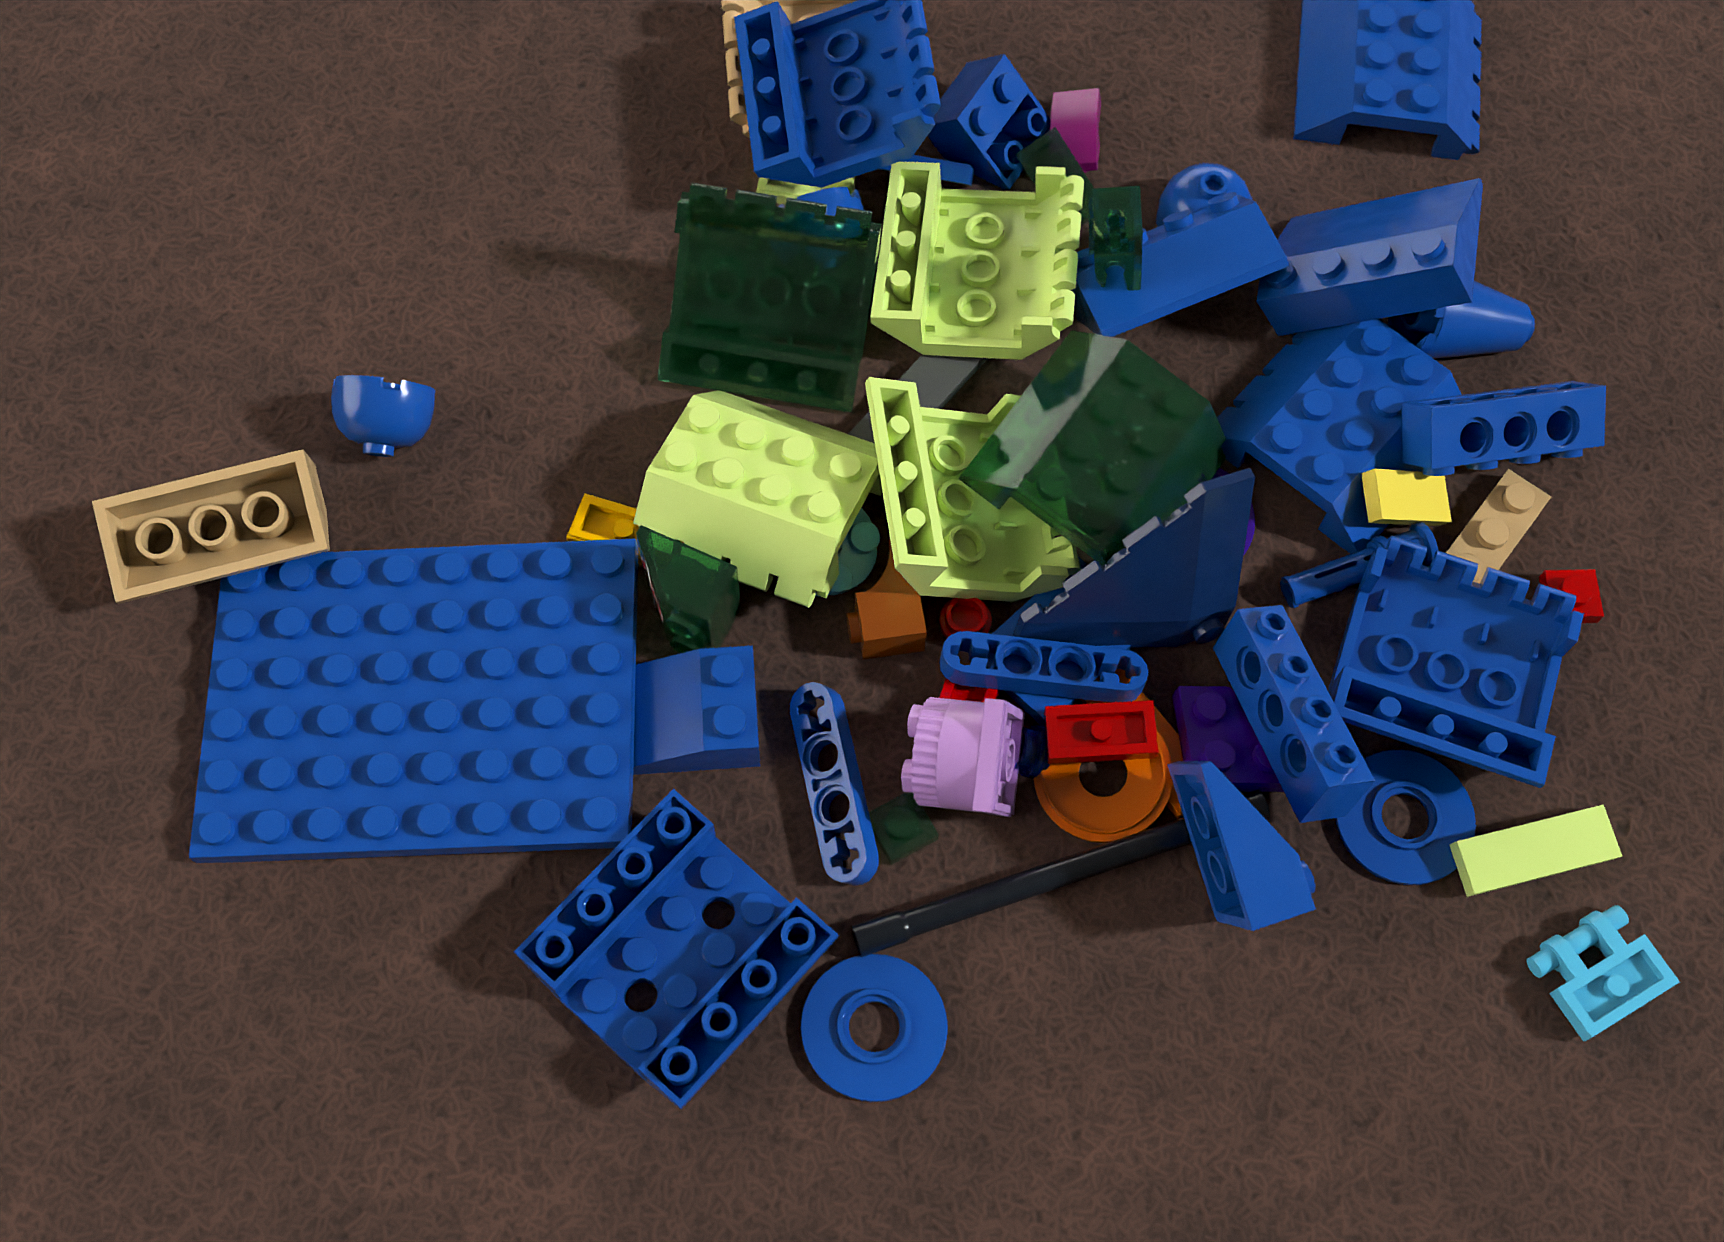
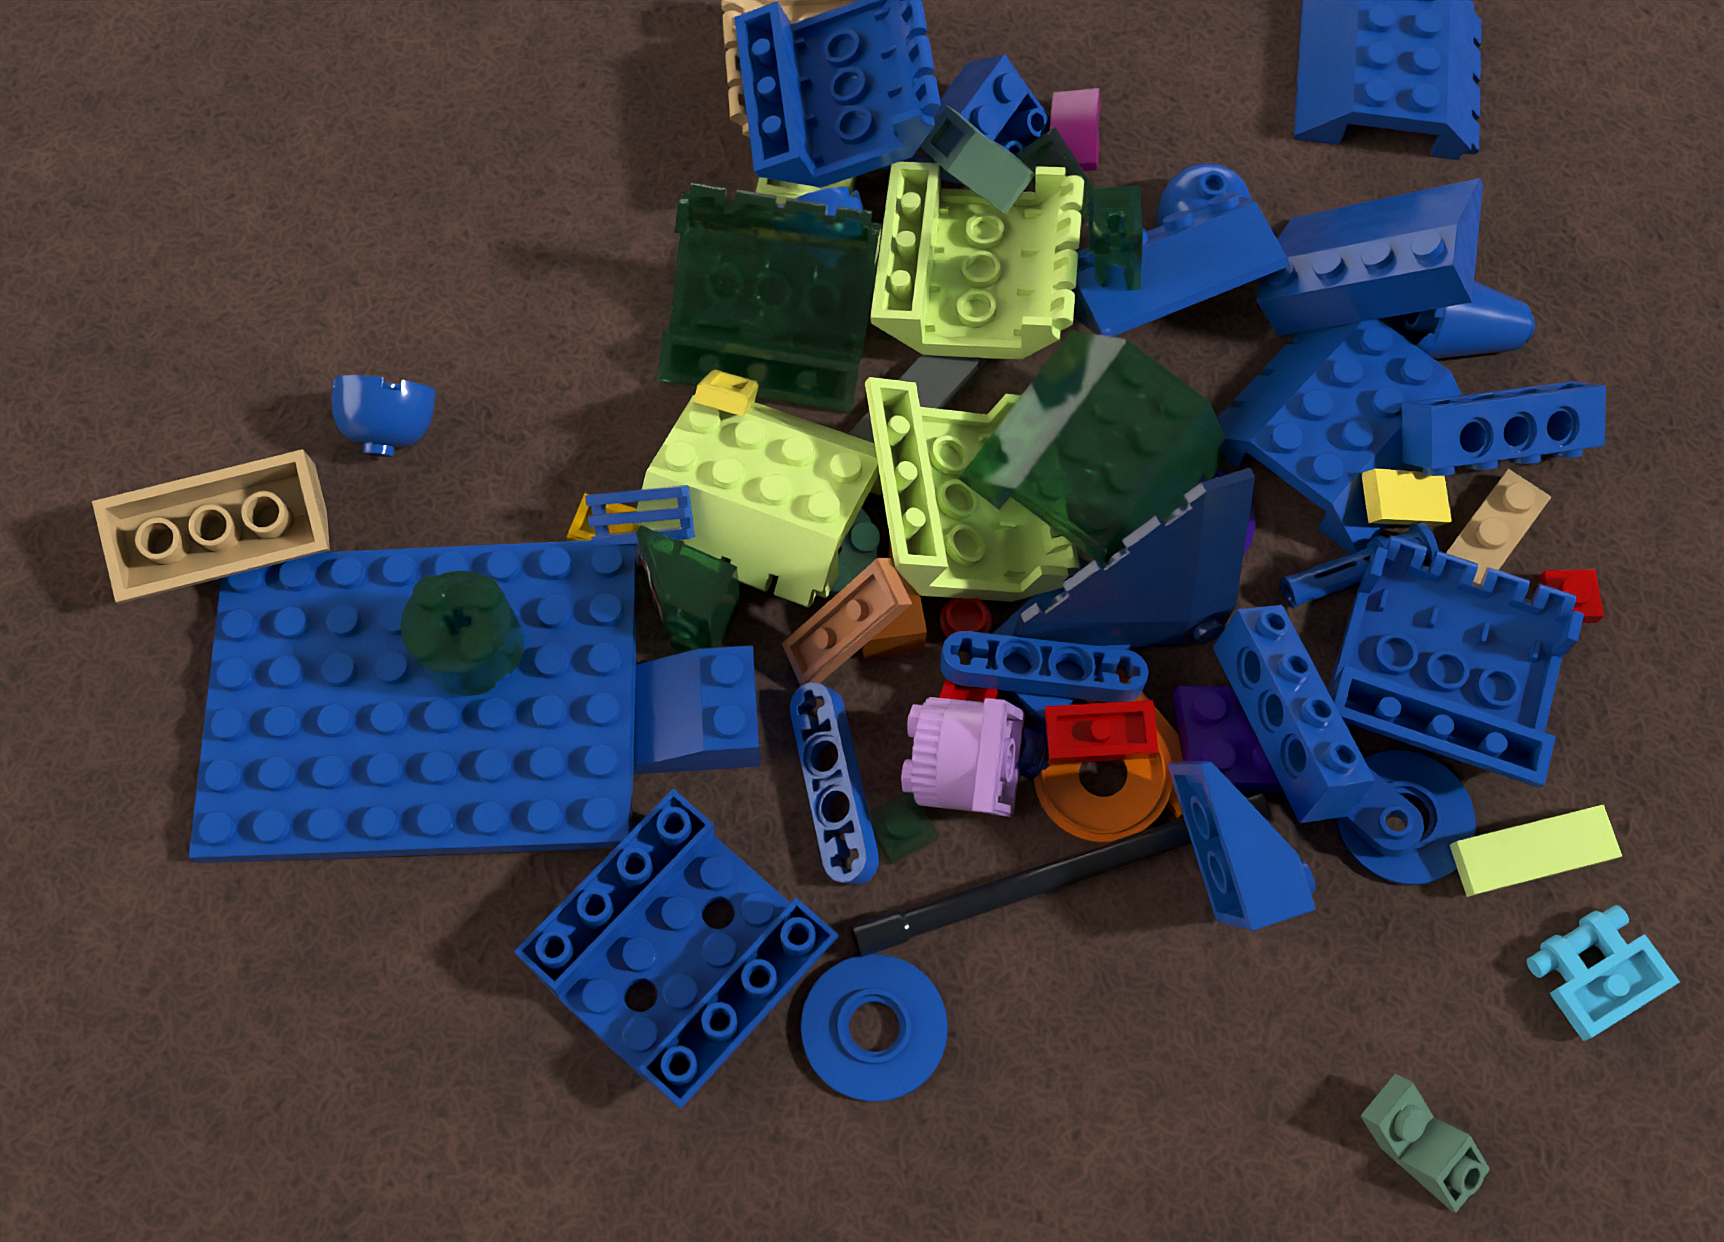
none -> clear green brick [401,571,525,696]
none -> blue tile [585,485,695,546]
none -> light yellow tile [693,369,759,416]
none -> nougat tile [781,558,912,686]
none -> sand green slope [920,105,1035,214]
none -> blue plate [1339,767,1424,857]
none -> sand green slope [1361,1074,1490,1213]

